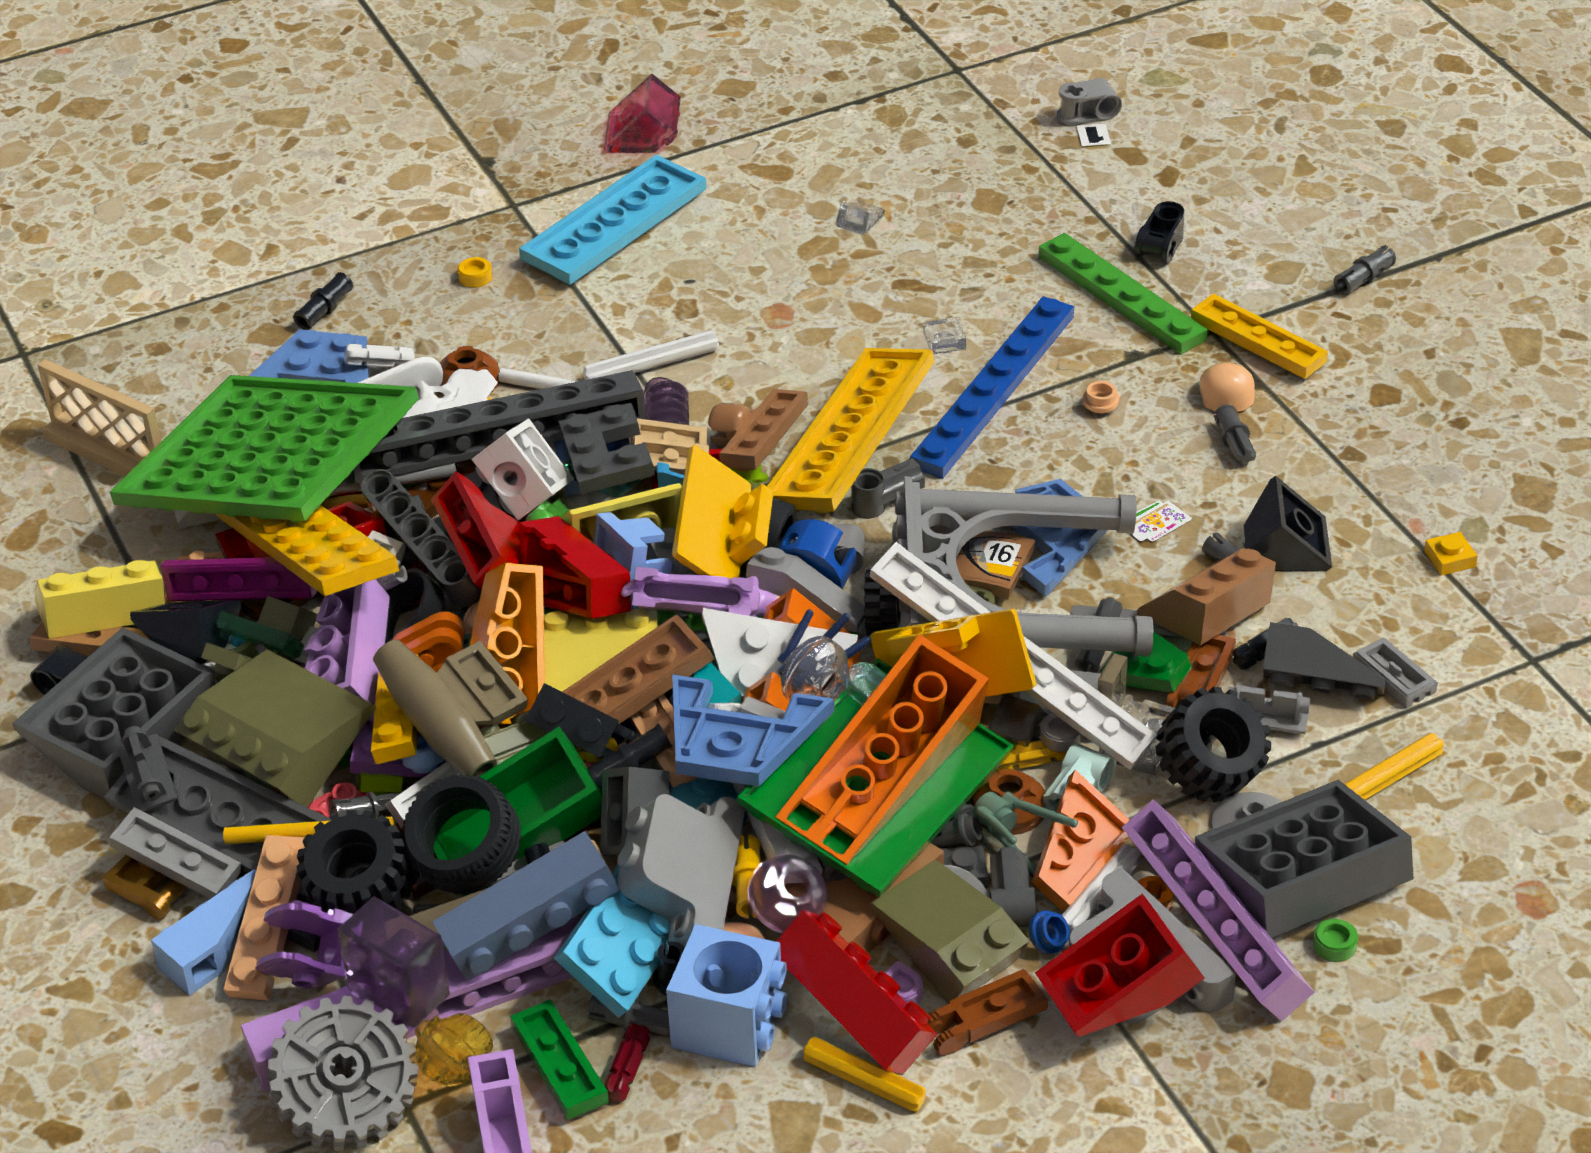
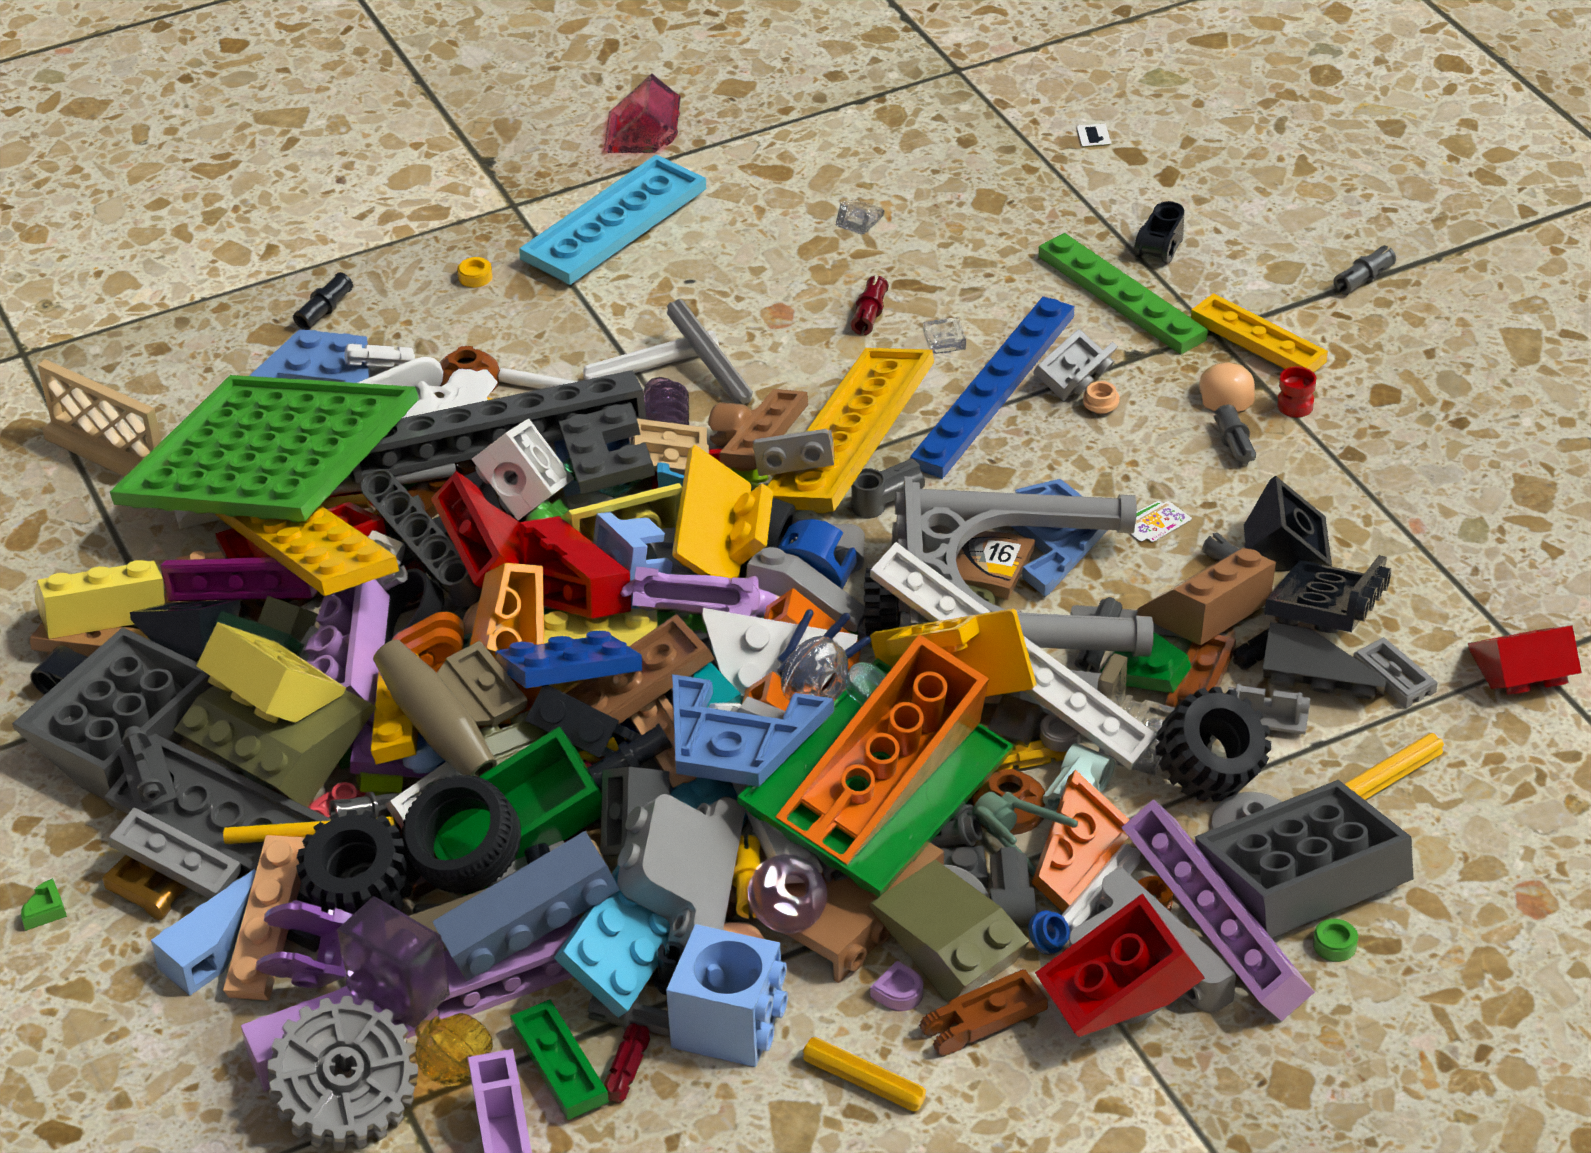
red brick [776,910,938,1074] -> none
light grey piece [1056,78,1122,126] -> none
yellow plate [1424,531,1478,576] -> none
none -> bright green tile [21,878,67,931]
none -> light yellow slope [196,622,346,723]
none -> blue plate [495,631,642,688]
none -> light grey axle [667,299,753,405]
none -> light grey bracket [753,429,834,476]
none -> dark red pin [850,276,889,335]
none -> light grey bracket [1032,329,1118,401]
none -> black bracket [1264,555,1392,633]
none -> red wheel [1277,366,1317,418]
none -> red slope [1468,625,1582,695]

